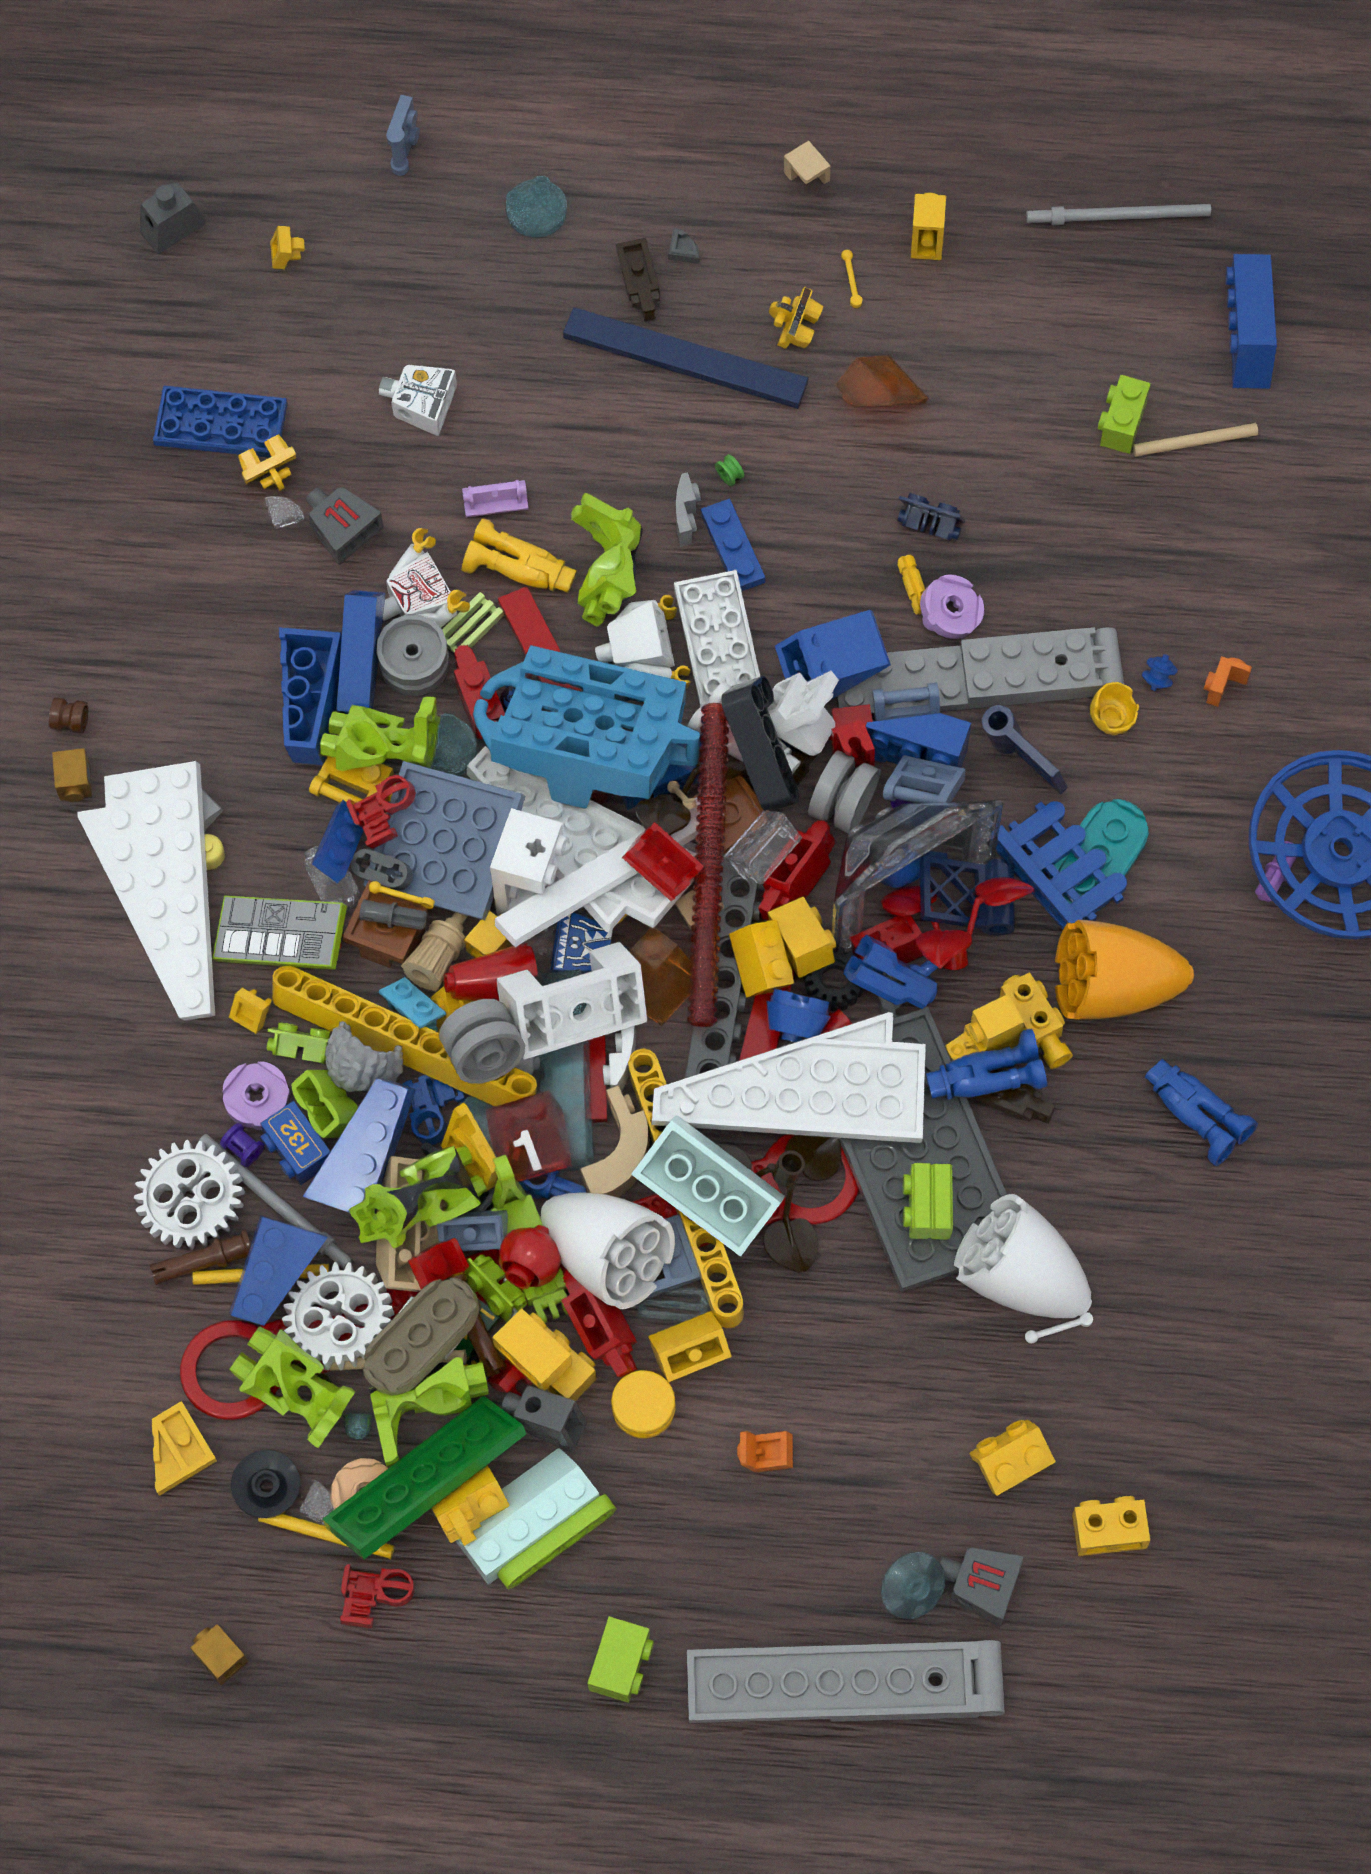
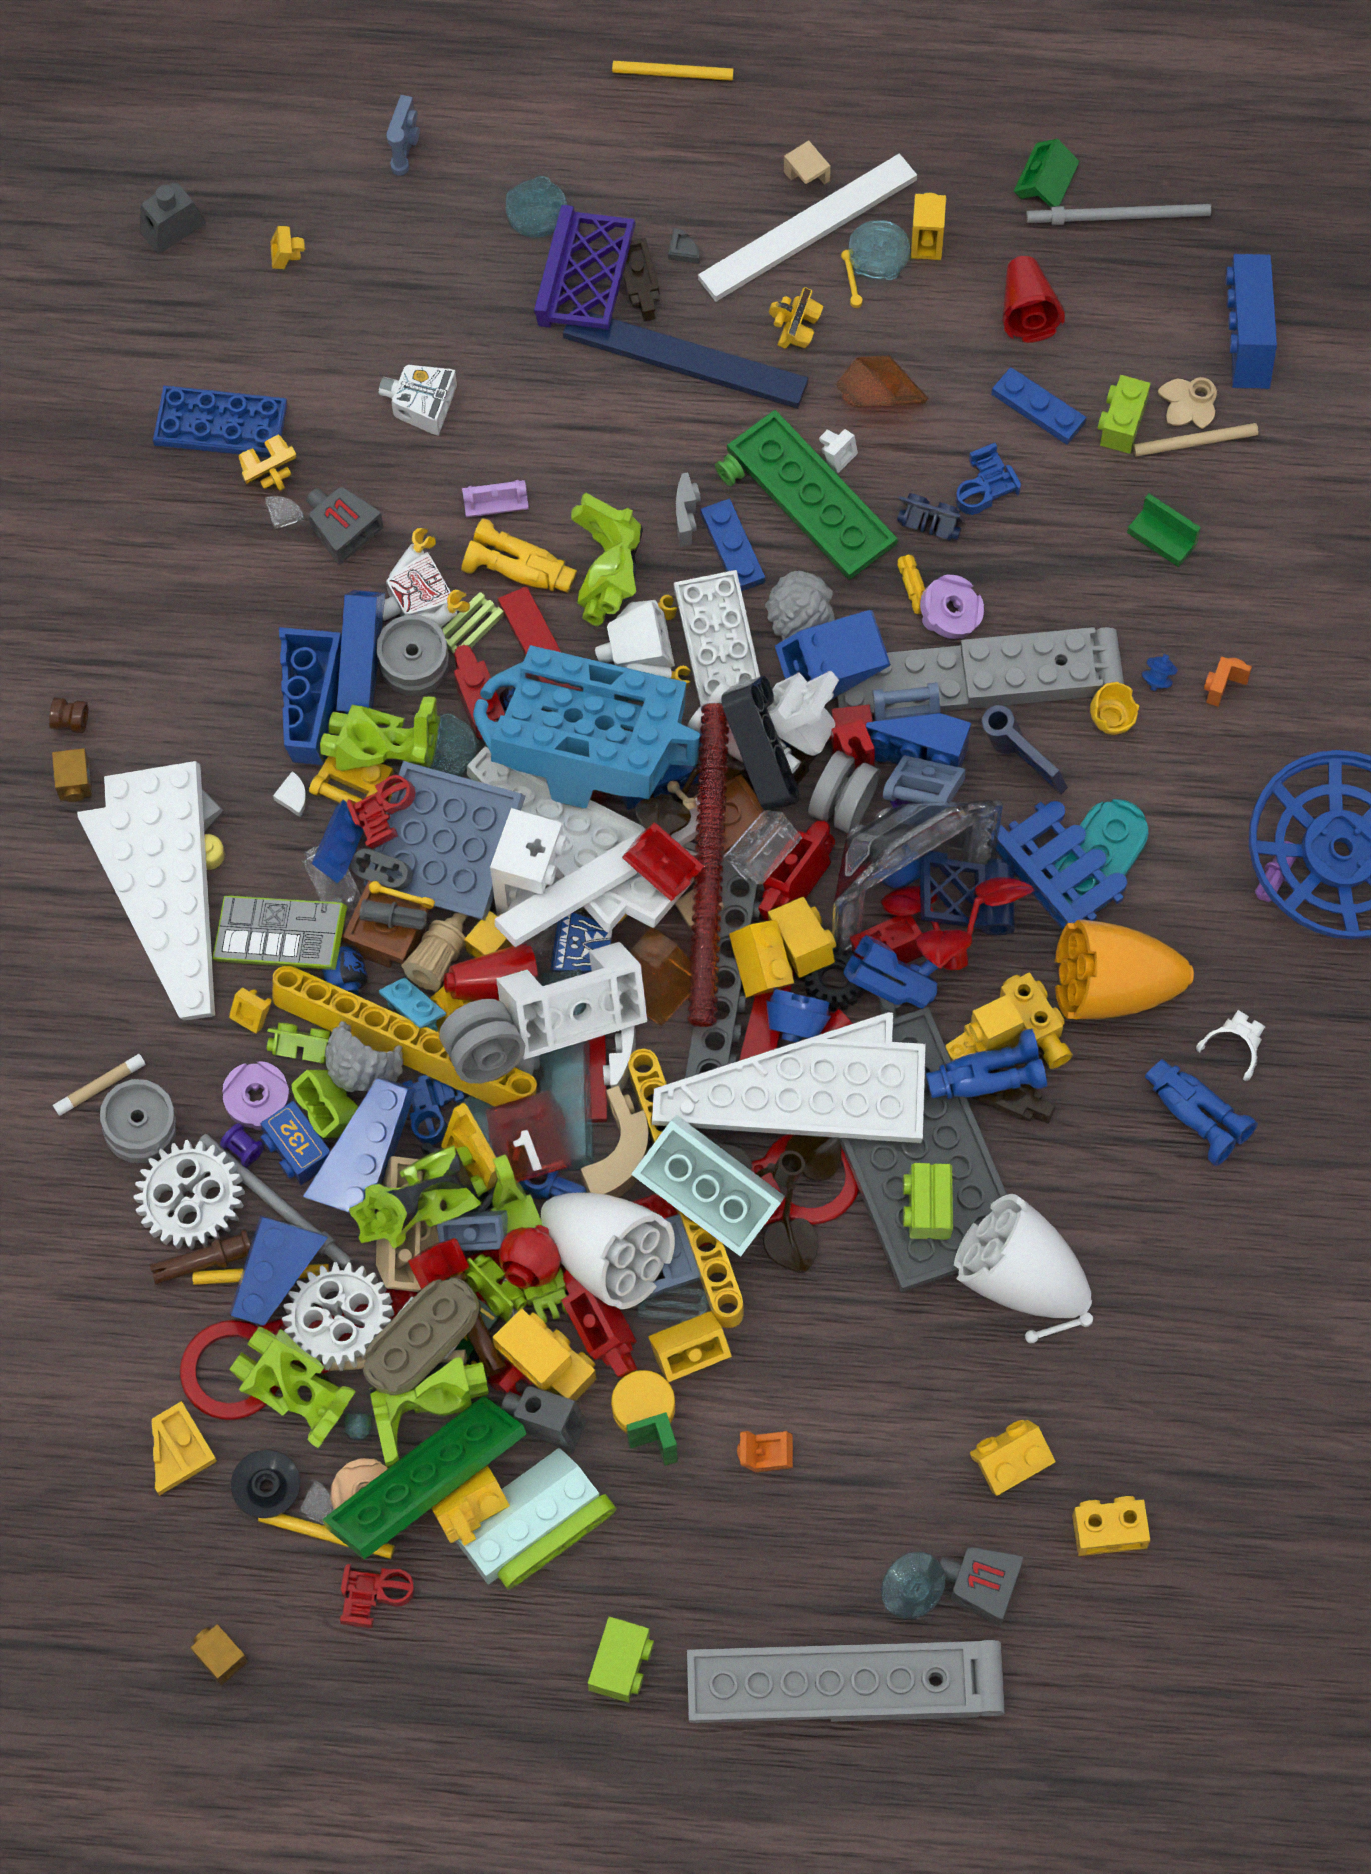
none -> tan bar [53,1054,146,1116]
none -> light grey wheel [100,1079,176,1163]
none -> white tile [273,771,306,817]
none -> blue head [322,947,368,995]
none -> dark purple fence [534,205,636,330]
none -> yellow bar [612,61,734,81]
none -> green panel [626,1412,678,1466]
none -> white tile [698,153,917,302]
none -> green plate [727,410,898,580]
none -> light grey hair [765,571,835,641]
none -> white tile [819,429,858,474]
none -> clear light blue tile [848,220,910,280]
none -> blue piece [956,443,1021,515]
none -> blue plate [991,367,1087,445]
none -> red cone [1003,256,1065,343]
none -> green panel [1013,138,1080,208]
none -> green panel [1127,493,1201,567]
none -> tan plate [1158,377,1217,429]
none -> white helmet [1196,1010,1265,1081]

